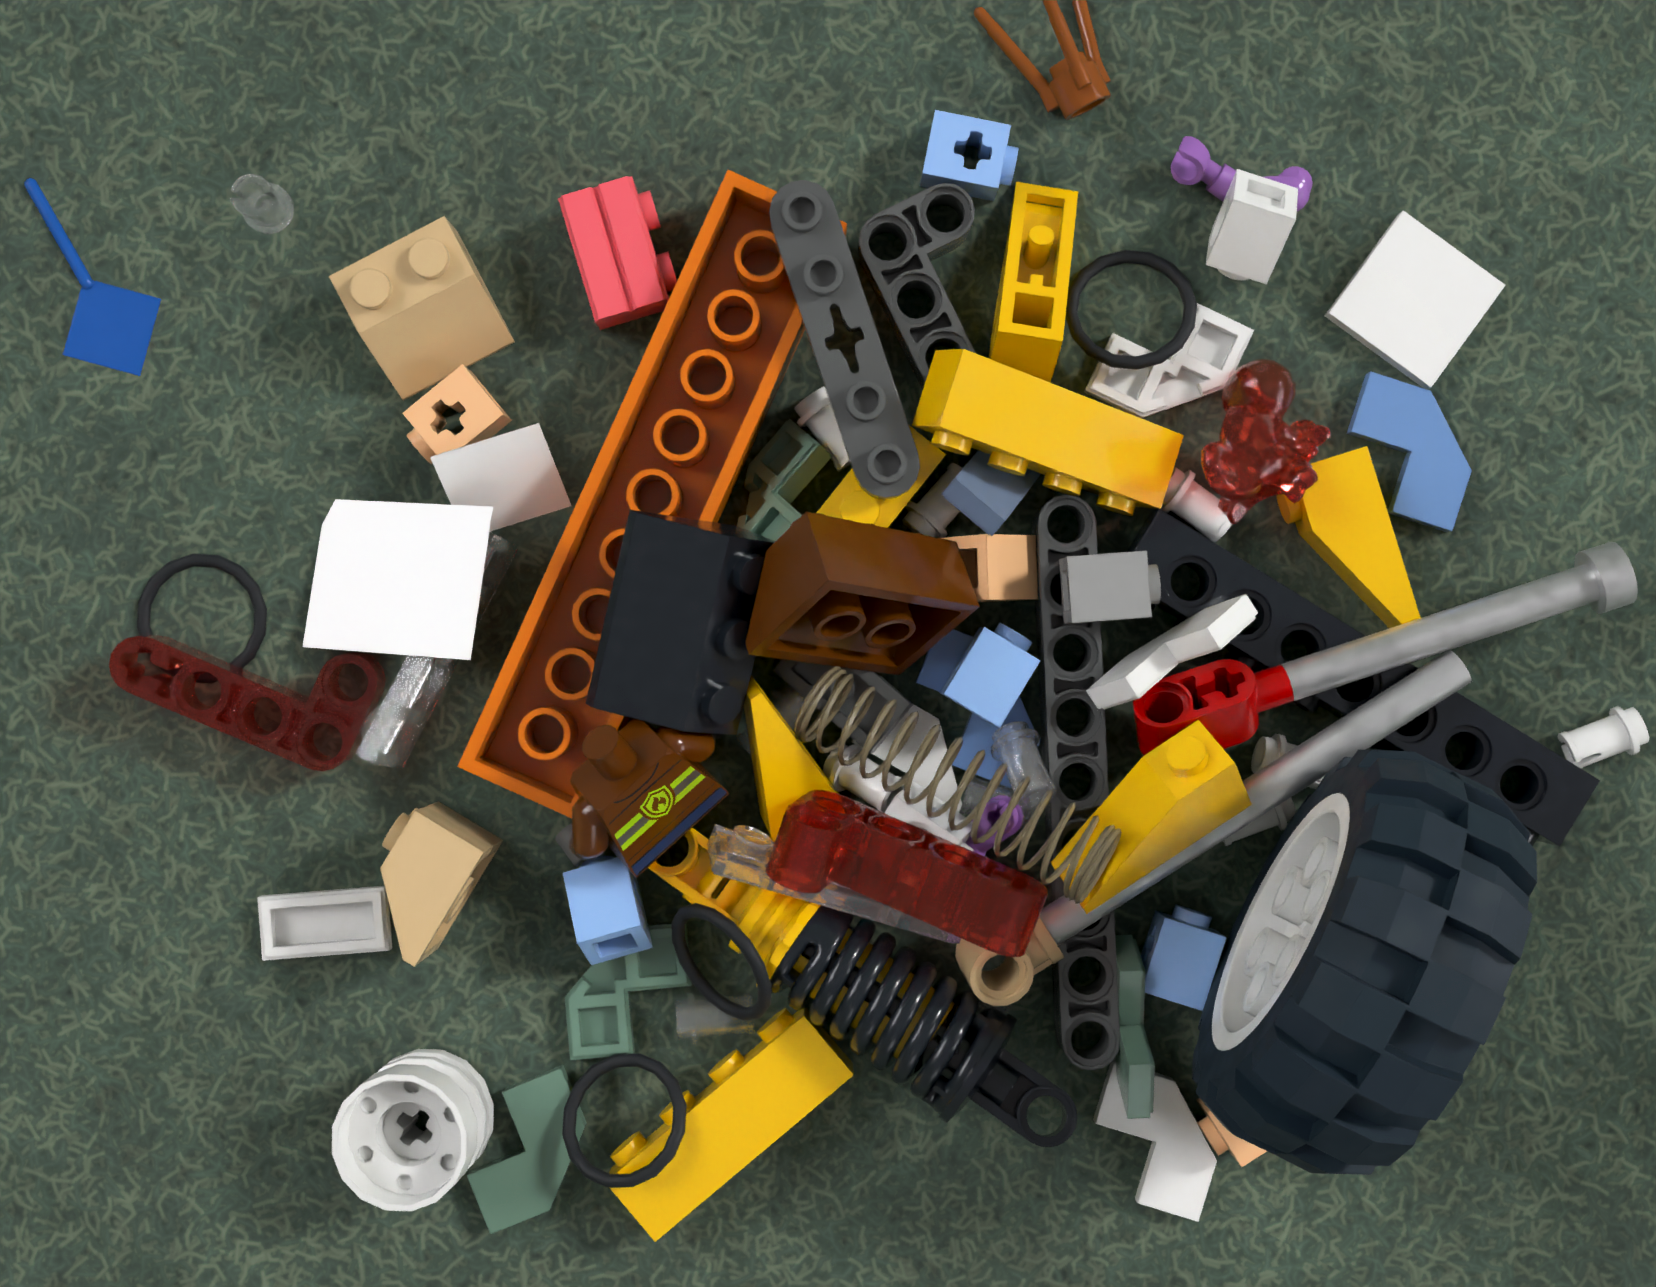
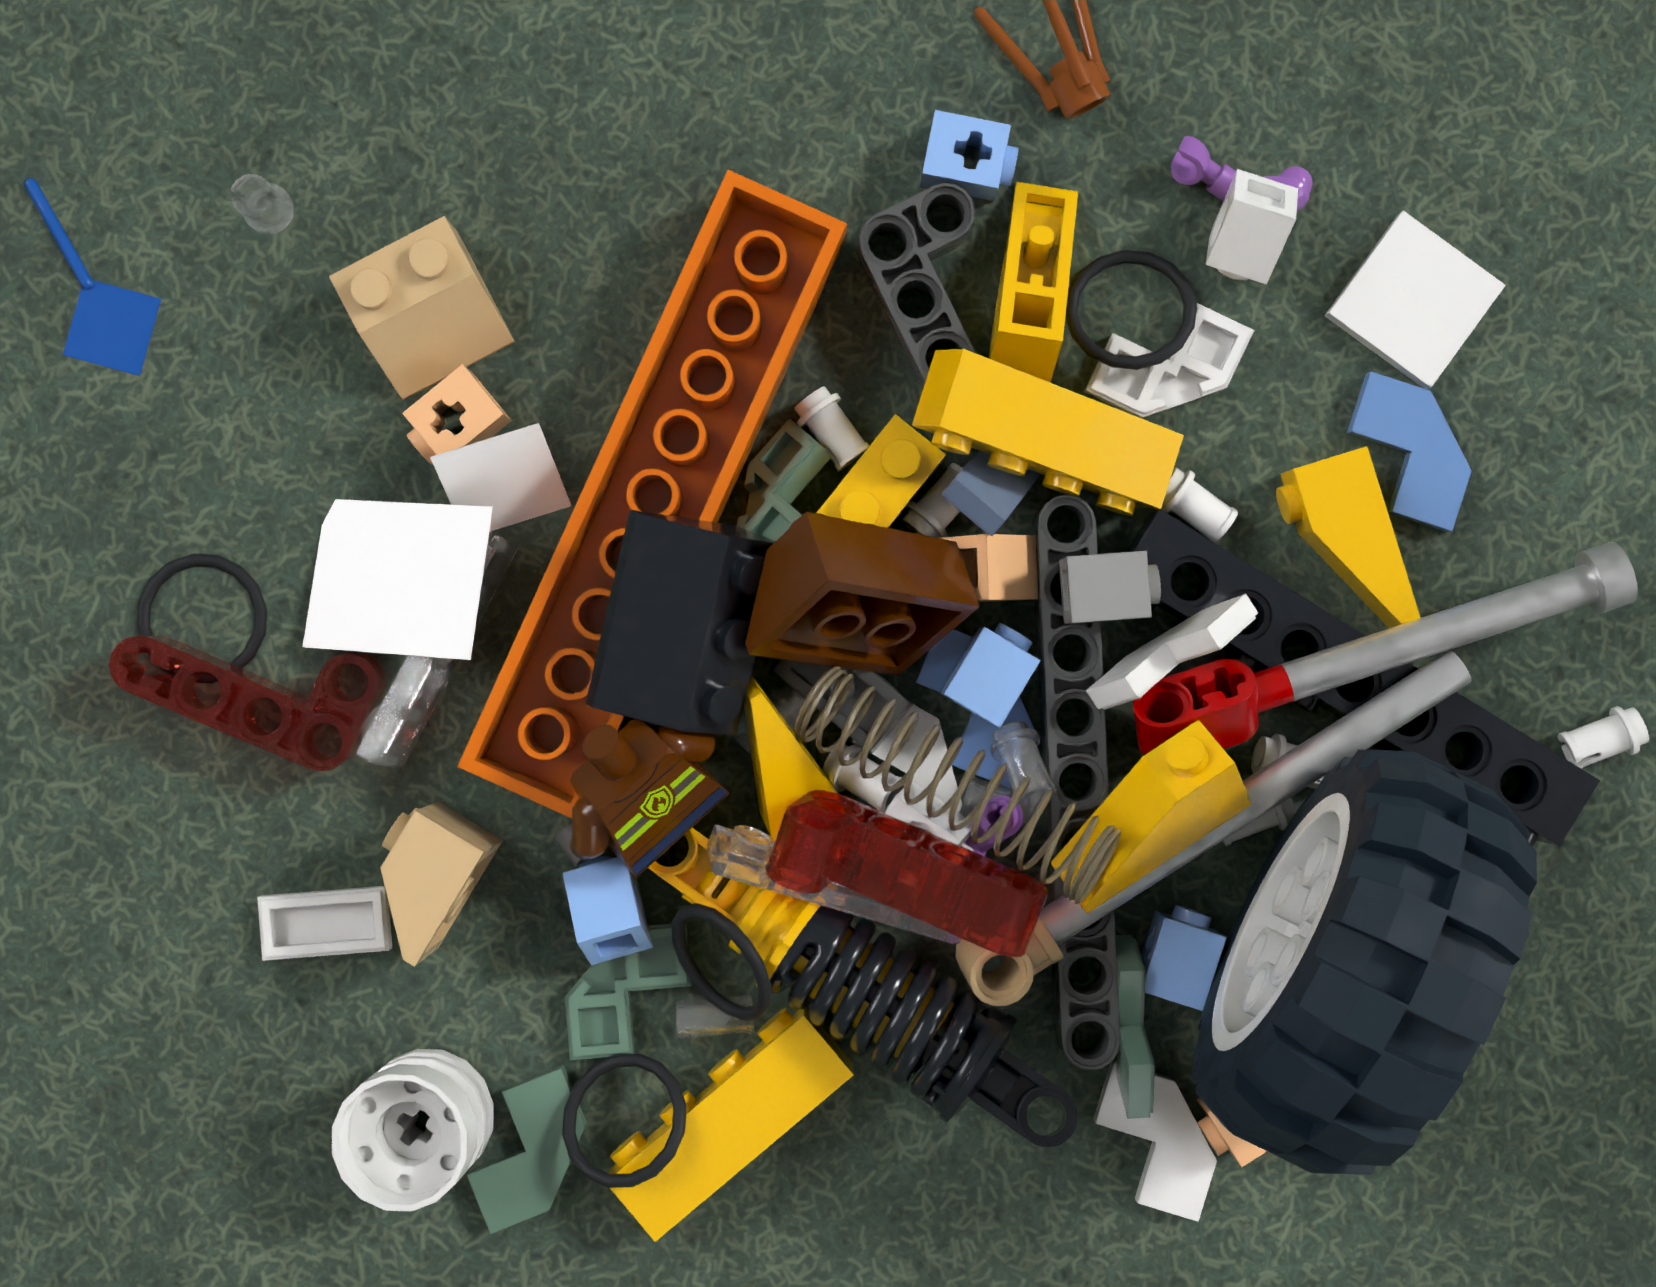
coral brick [558,176,677,330] -> none
dark grey piece [769,180,920,500] -> none
clear red animal [1201,358,1331,525] -> none

